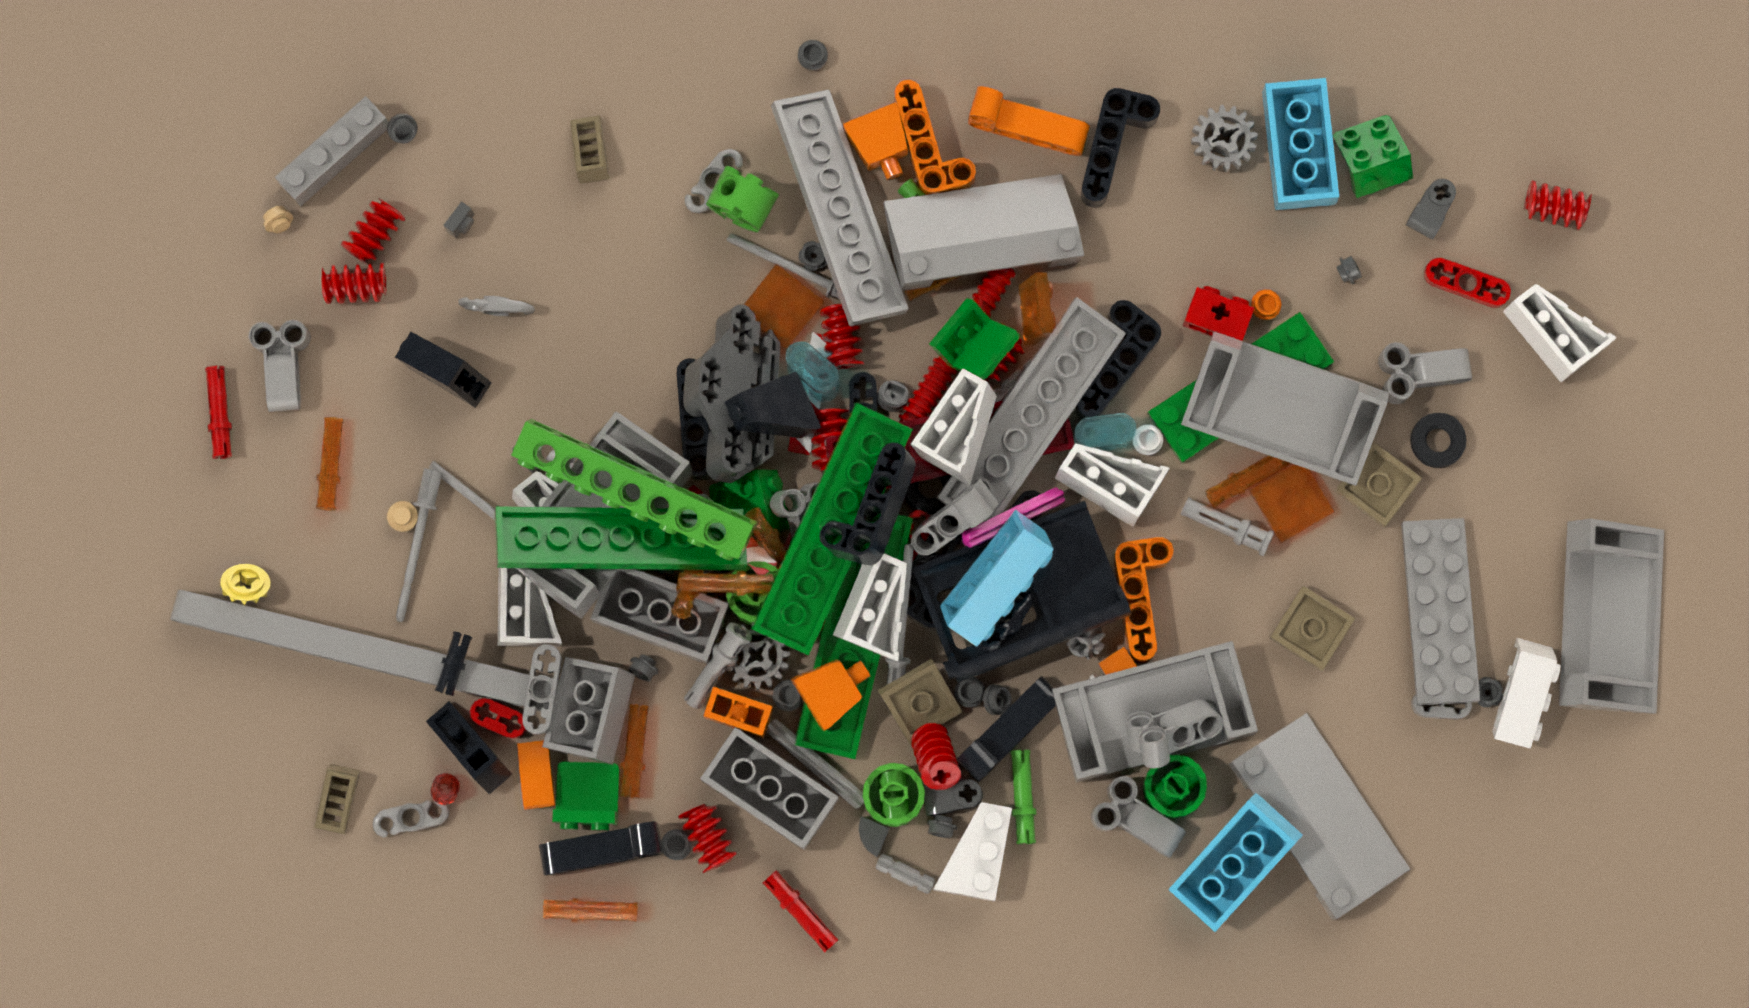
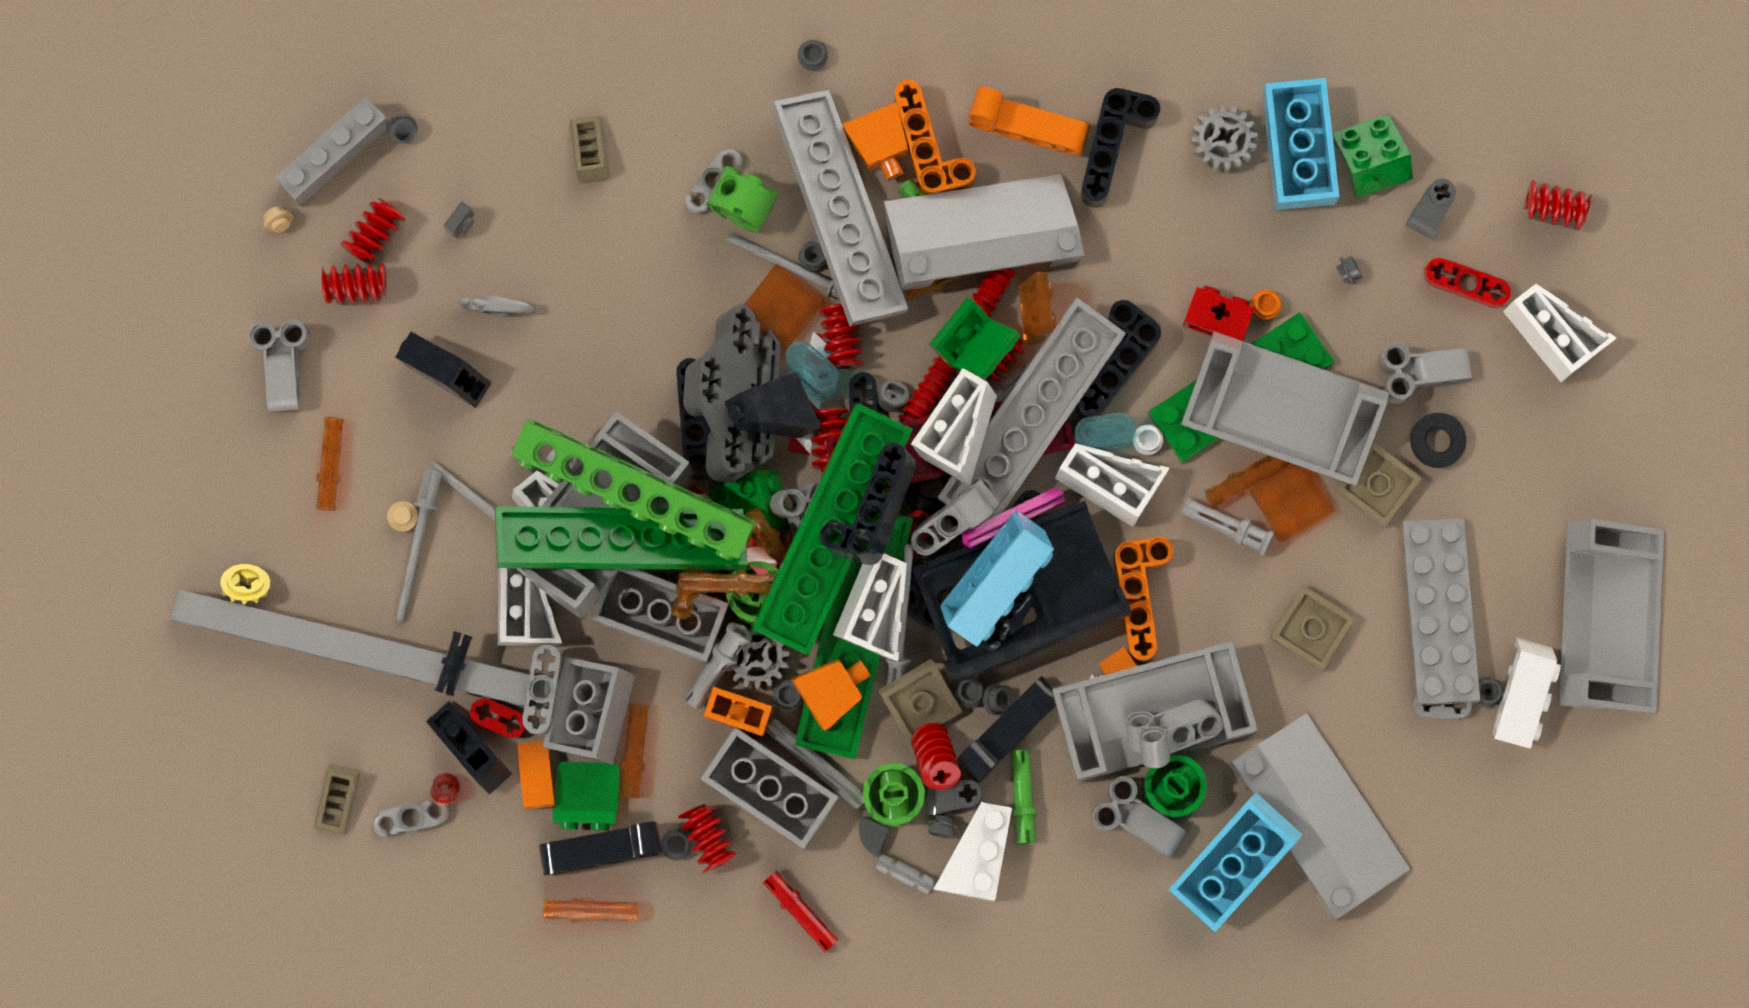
red pin [205,365,232,459] -> none
dark grey plate [629,654,659,682] -> none
light grey gear [1066,628,1105,660] -> none

